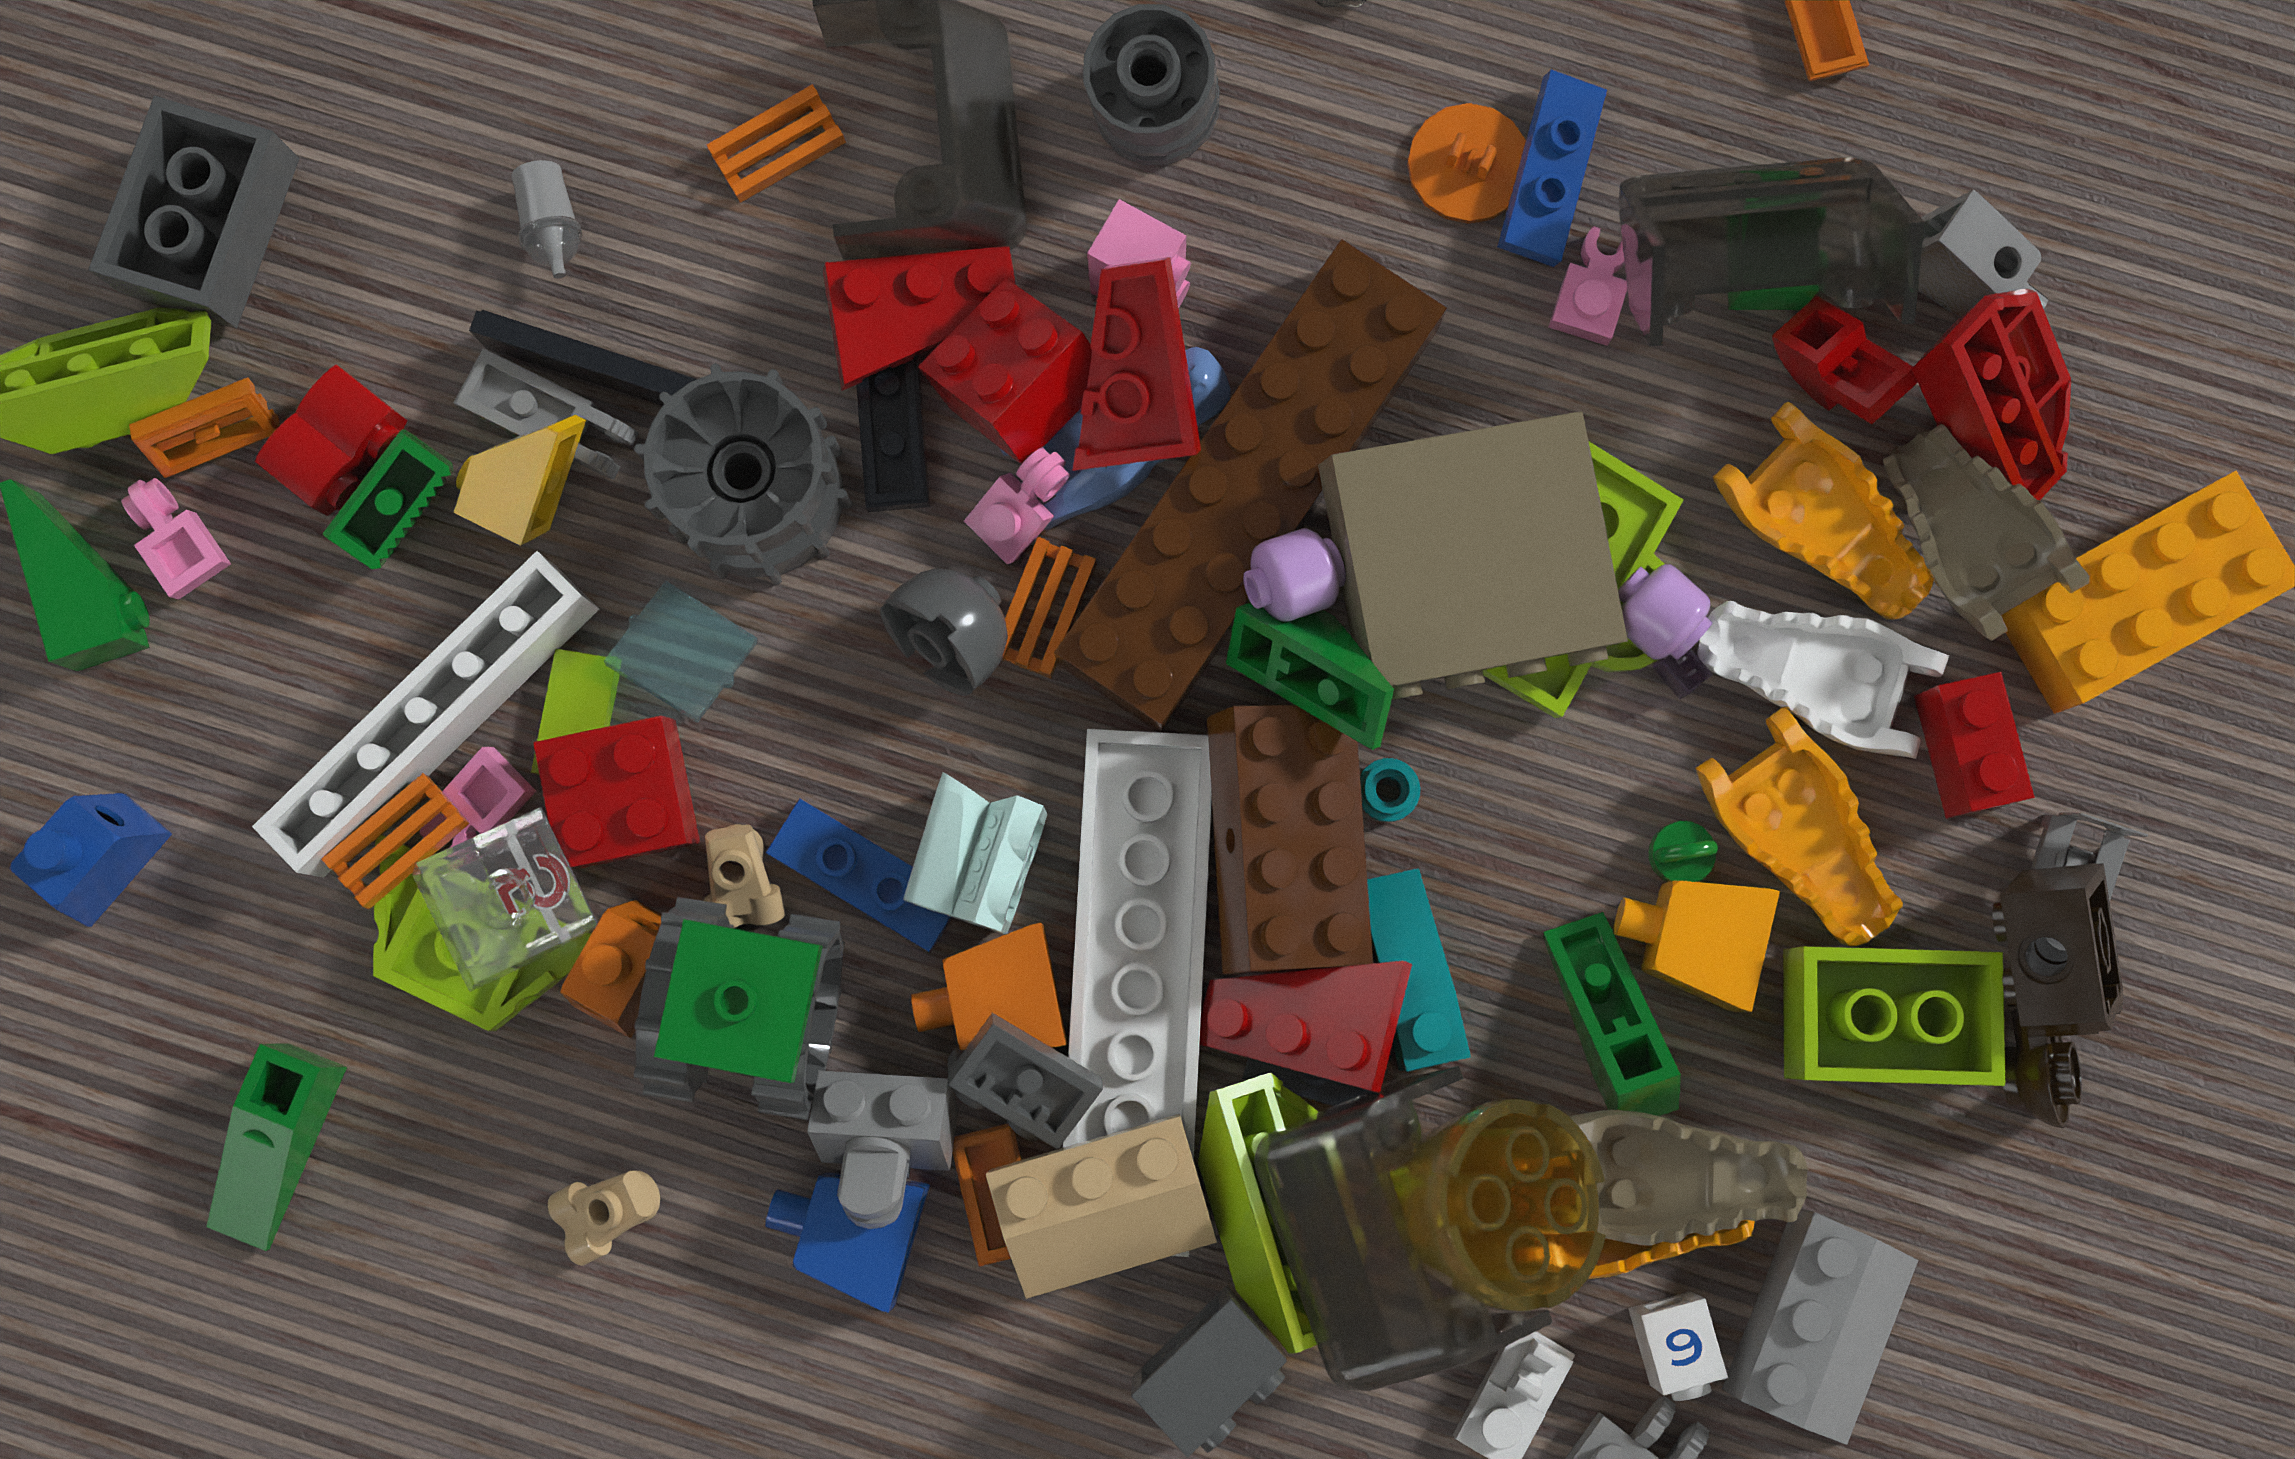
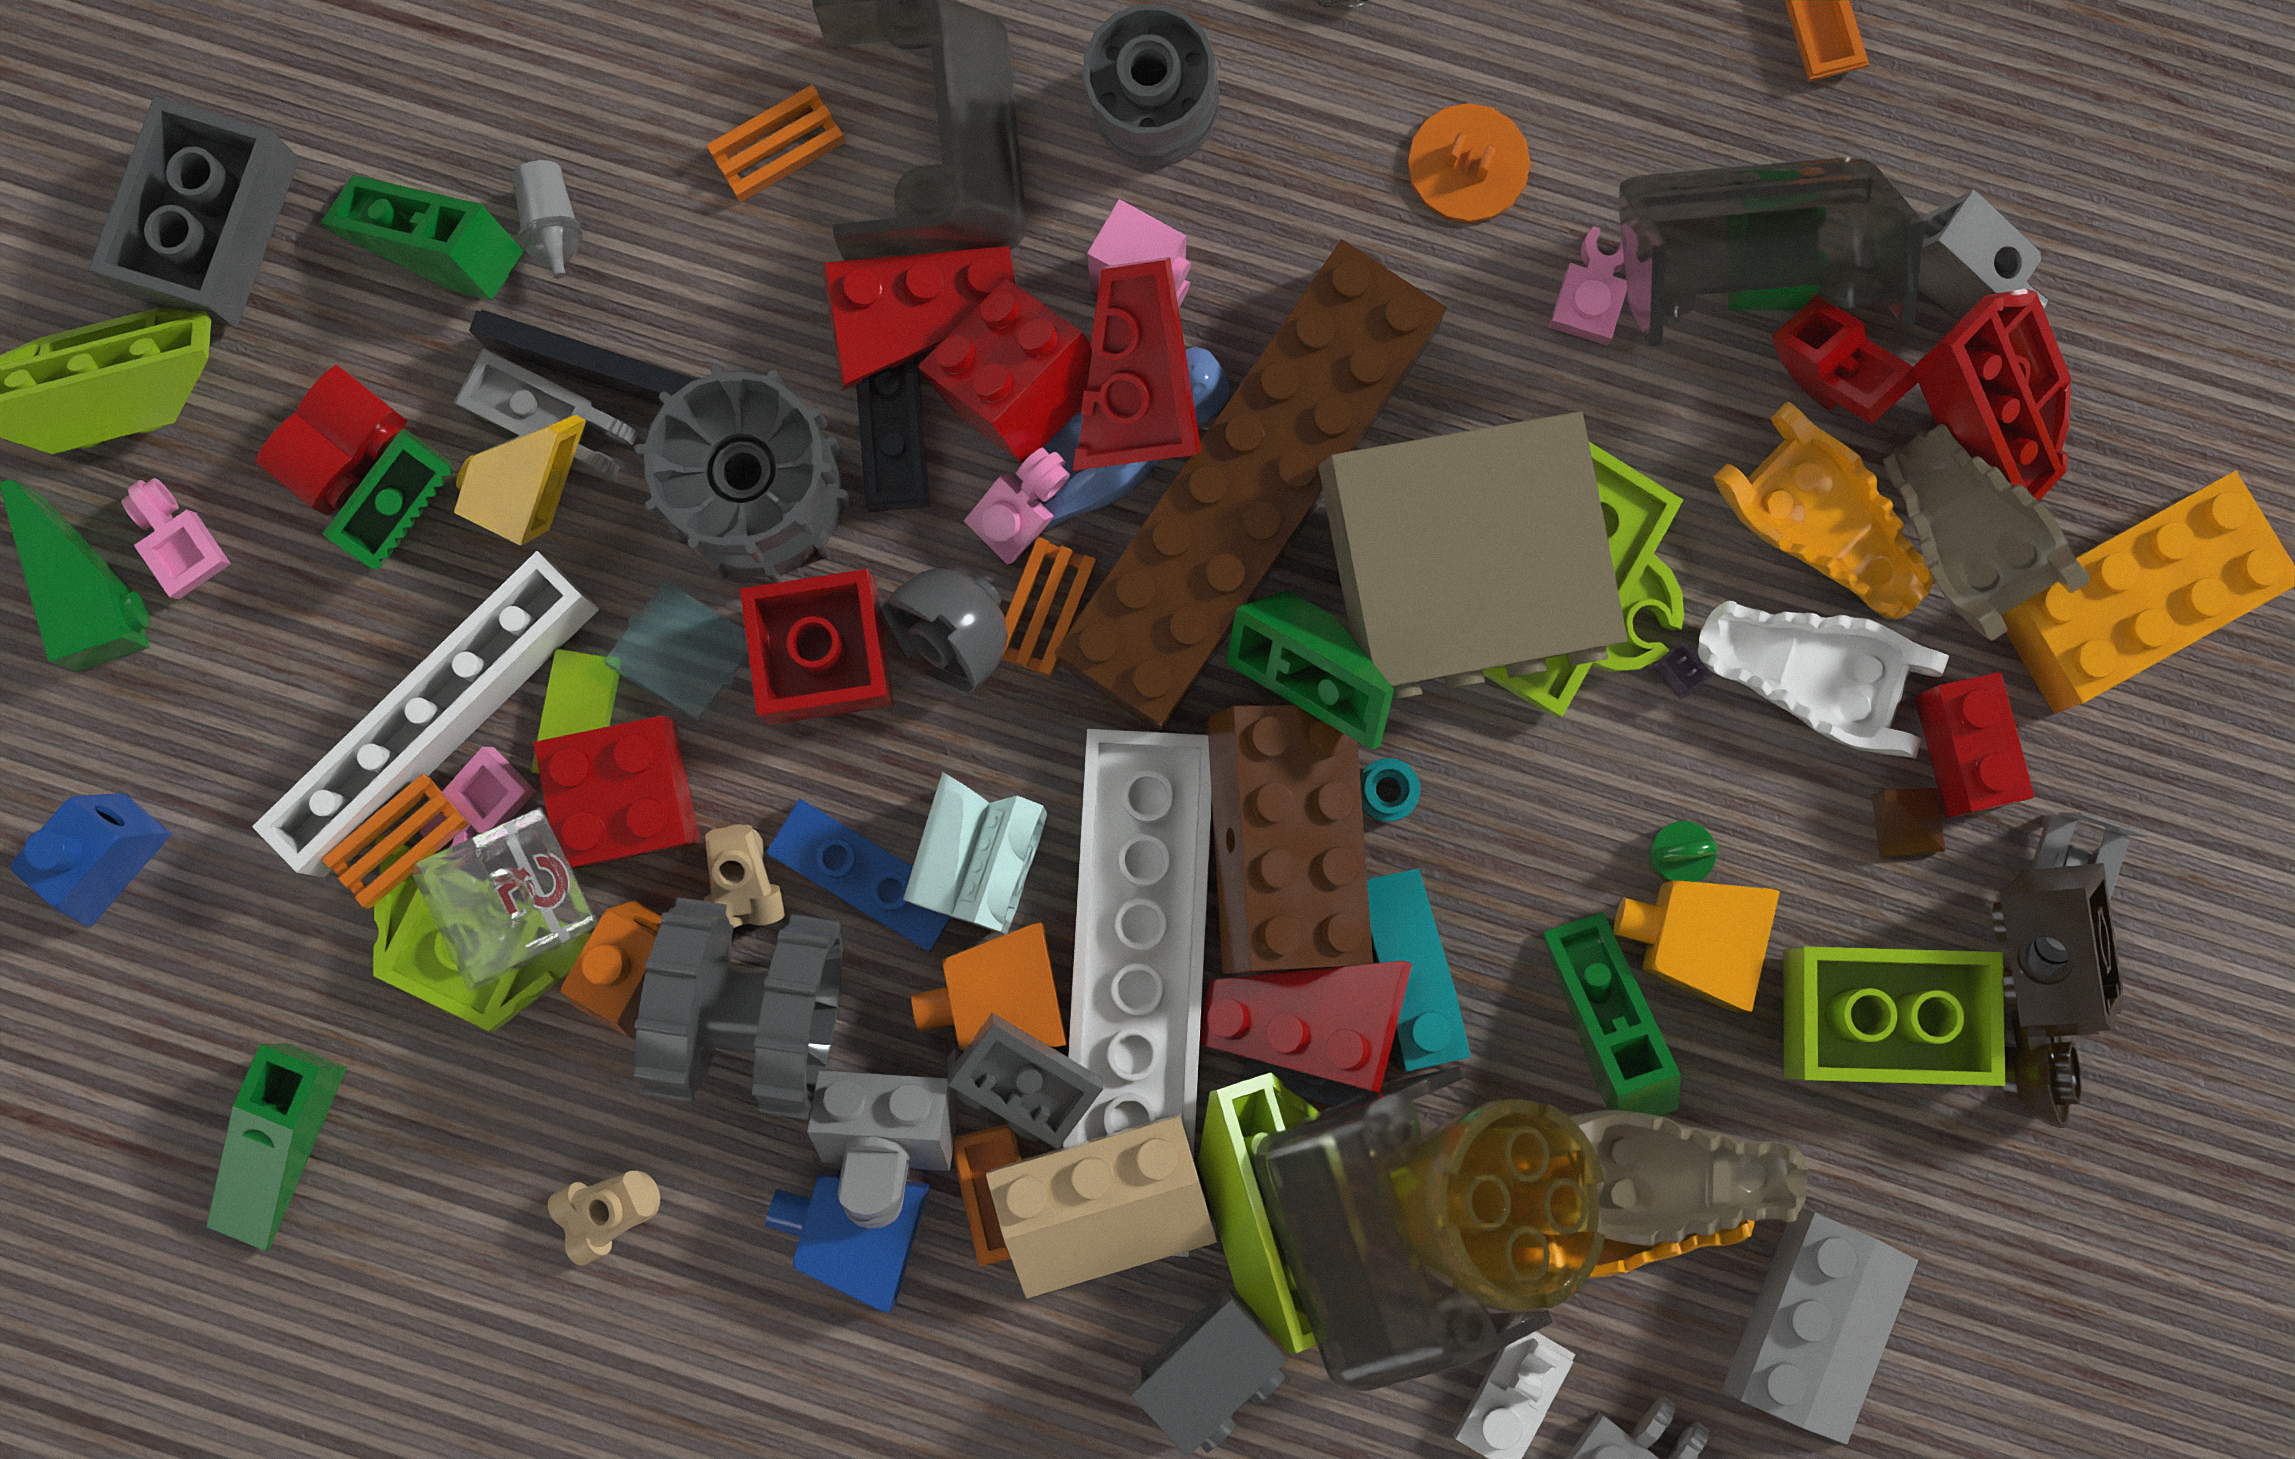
orange tile [129,377,280,478] -> none
green plate [654,919,823,1083] -> none
lavender head [1243,528,1345,622] -> none
blue plate [1497,69,1607,267] -> none
lavender head [1618,564,1713,660] -> none
white brick [1628,1291,1728,1401] -> none
light orange animal [1695,707,1903,946] -> none
none -> green slope [320,175,523,301]
none -> red brick [739,569,895,725]
none -> reddish brown slope [1872,788,1946,858]

